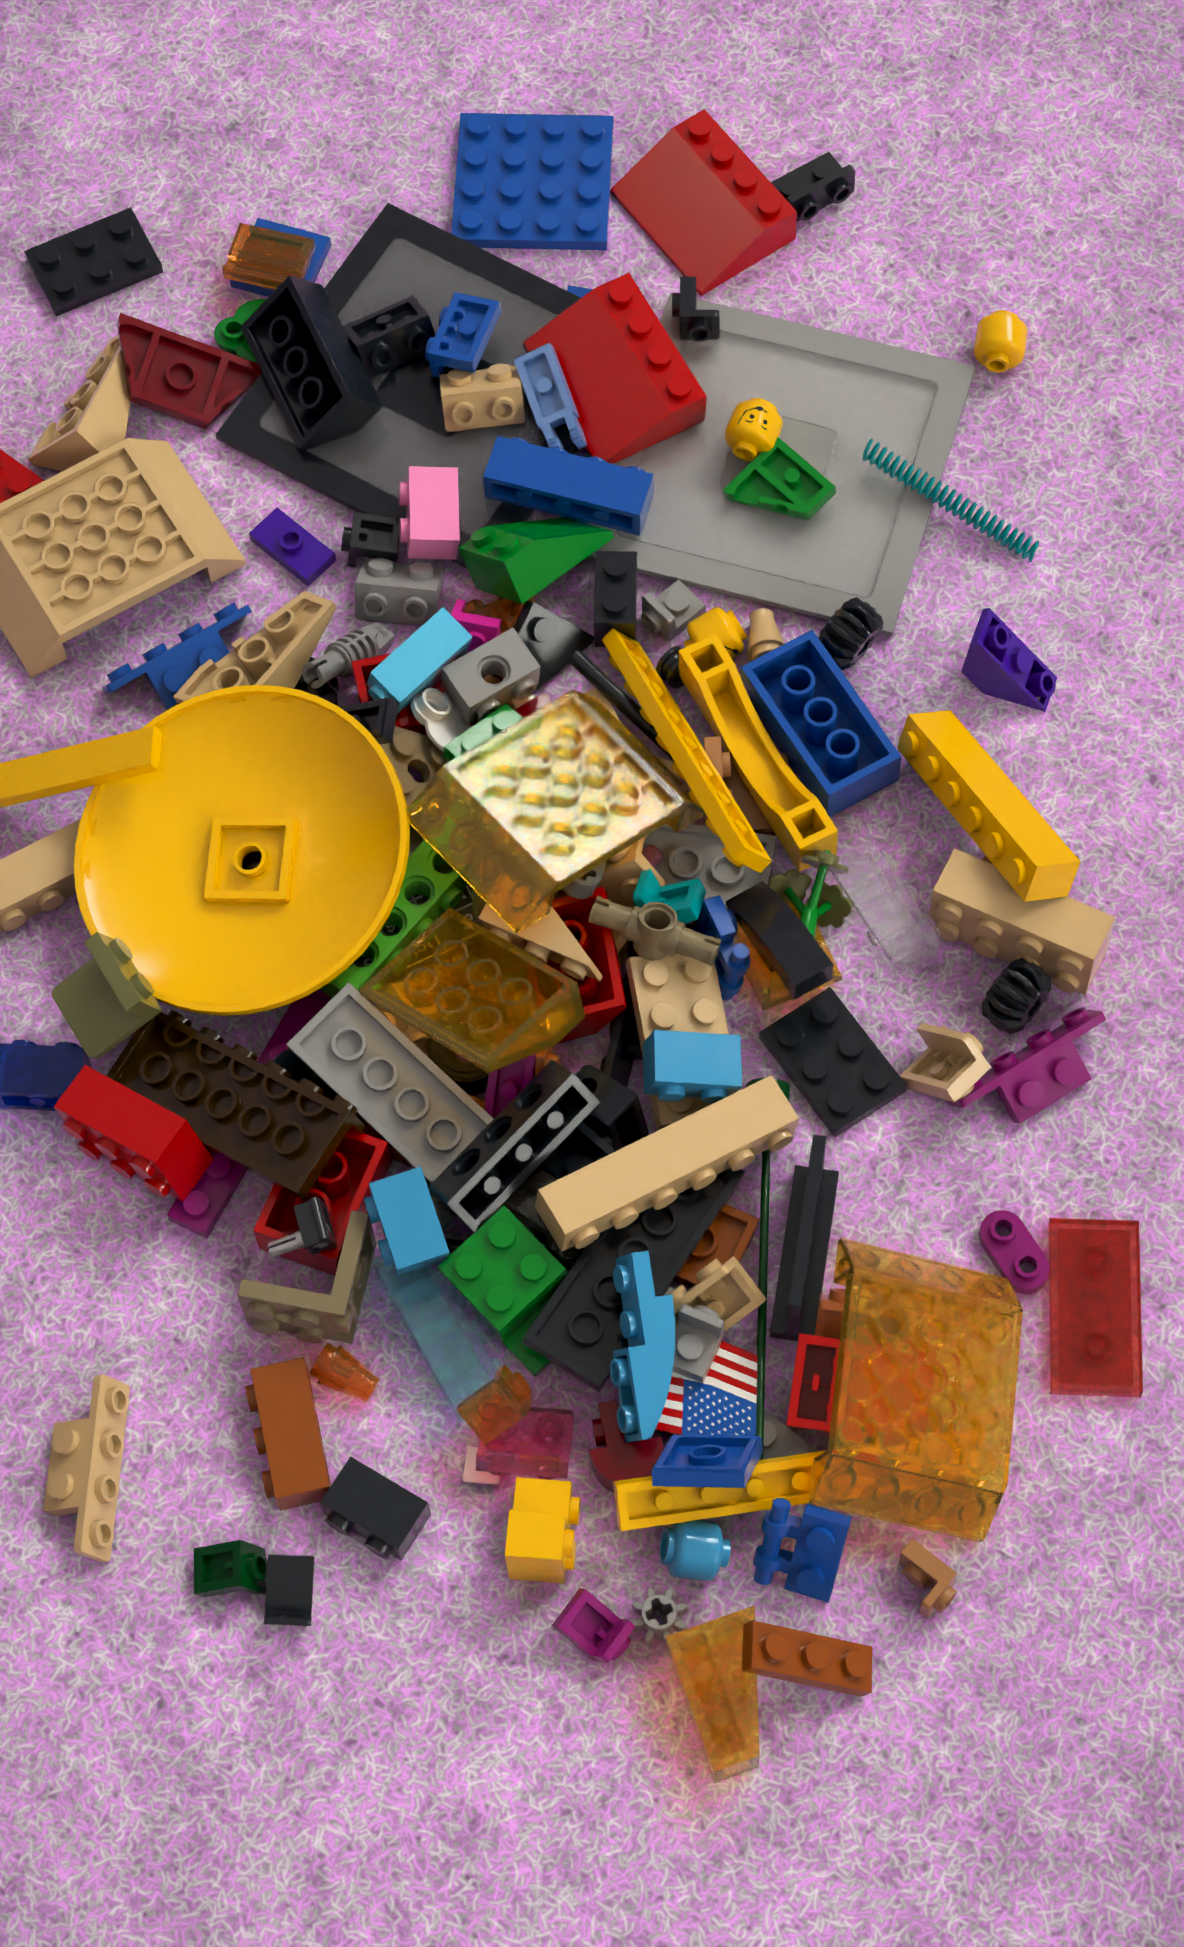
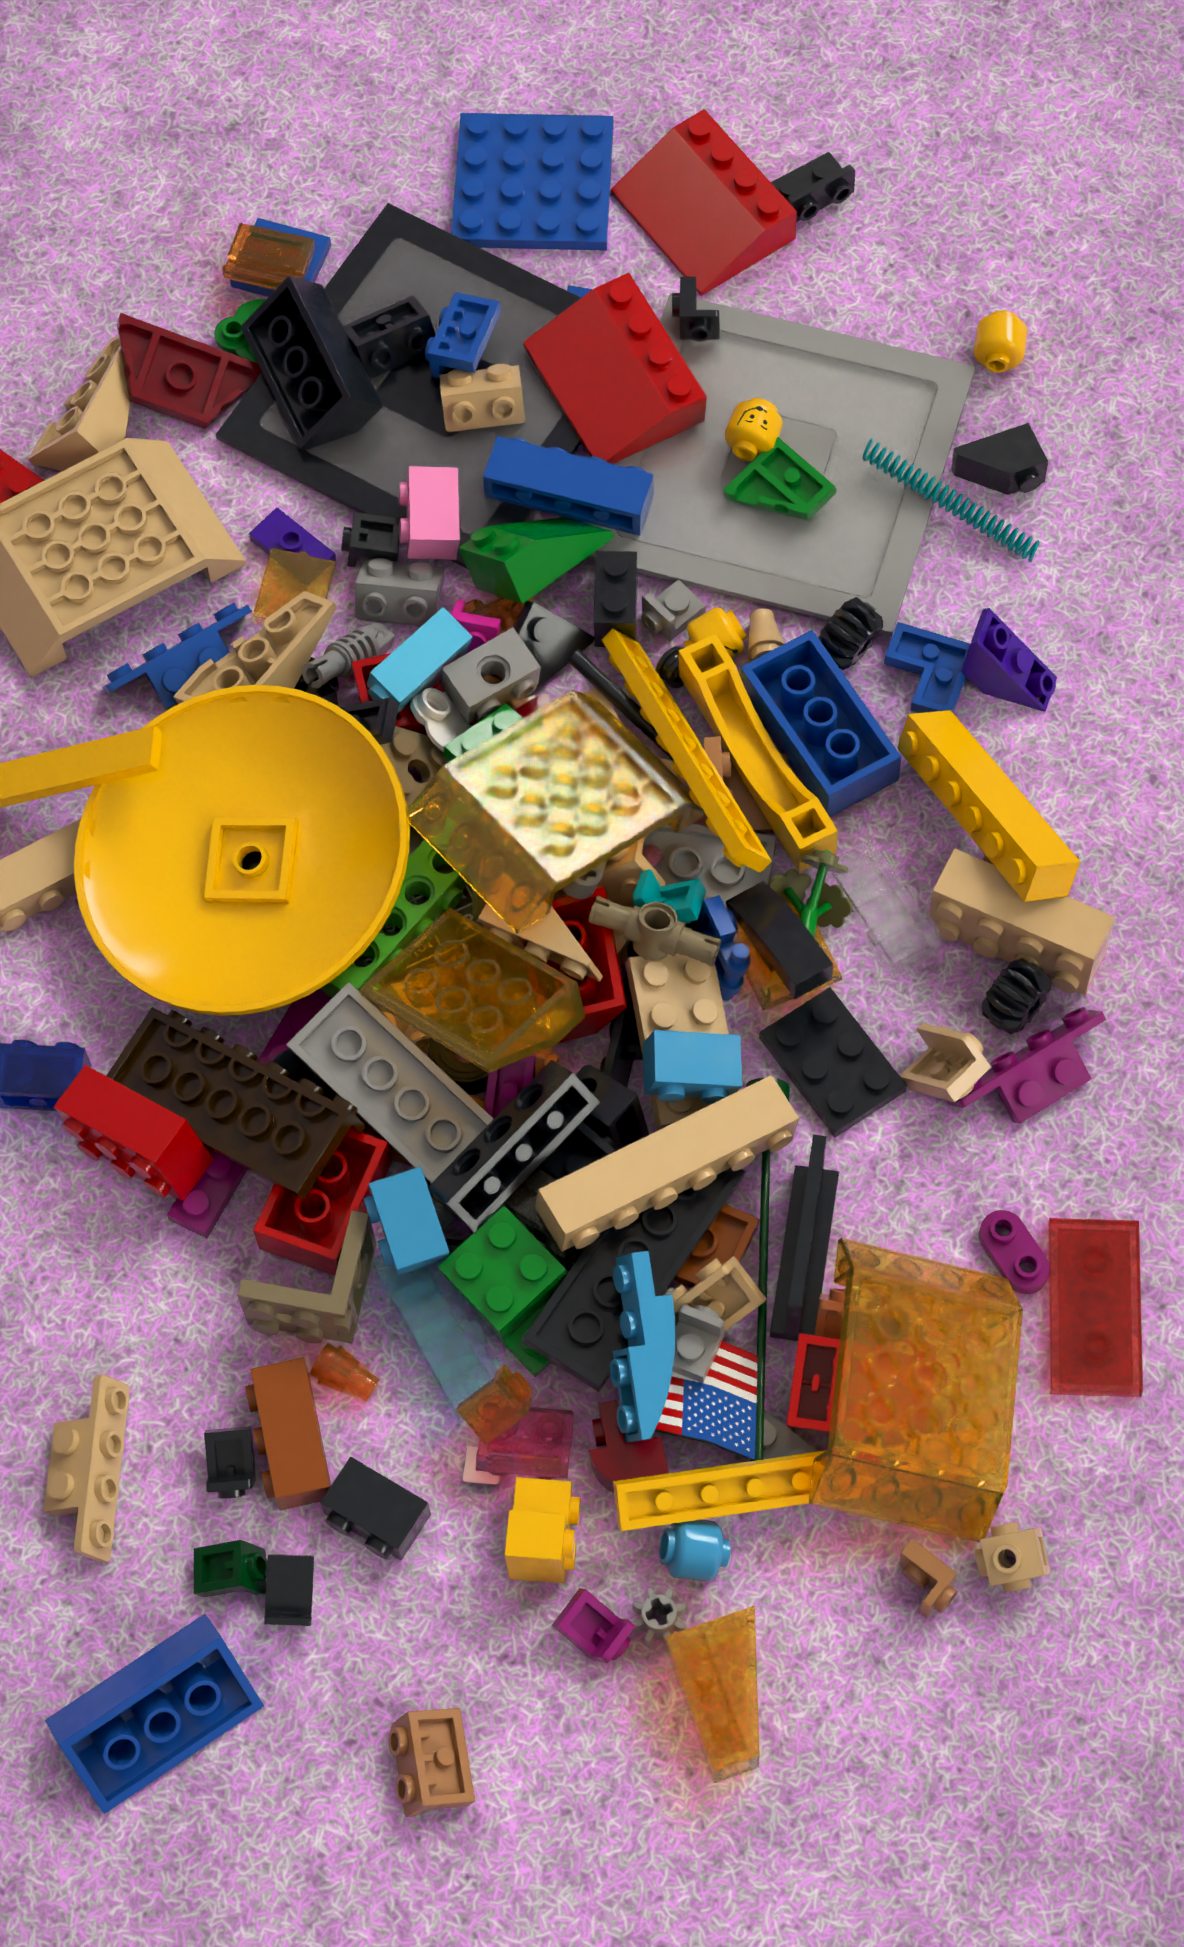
black plate [24,207,163,316] -> none
olive bracket [52,932,162,1059] -> none
black piece [268,1197,337,1257] -> none
medium blue hinge [514,343,587,449] -> none
blue tile [651,1434,763,1488] -> none
dark orange plate [742,1620,872,1697] -> none
blue plate [753,1498,852,1603] -> none
none -> blue slope [45,1614,264,1814]
none -> black bracket [204,1426,256,1499]
none -> clear yellow piece [253,548,337,619]
none -> medium nougat bracket [388,1708,475,1817]
none -> blue plate [884,622,970,714]
none -> black slope [951,423,1048,495]
none -> tan brick [975,1522,1051,1592]

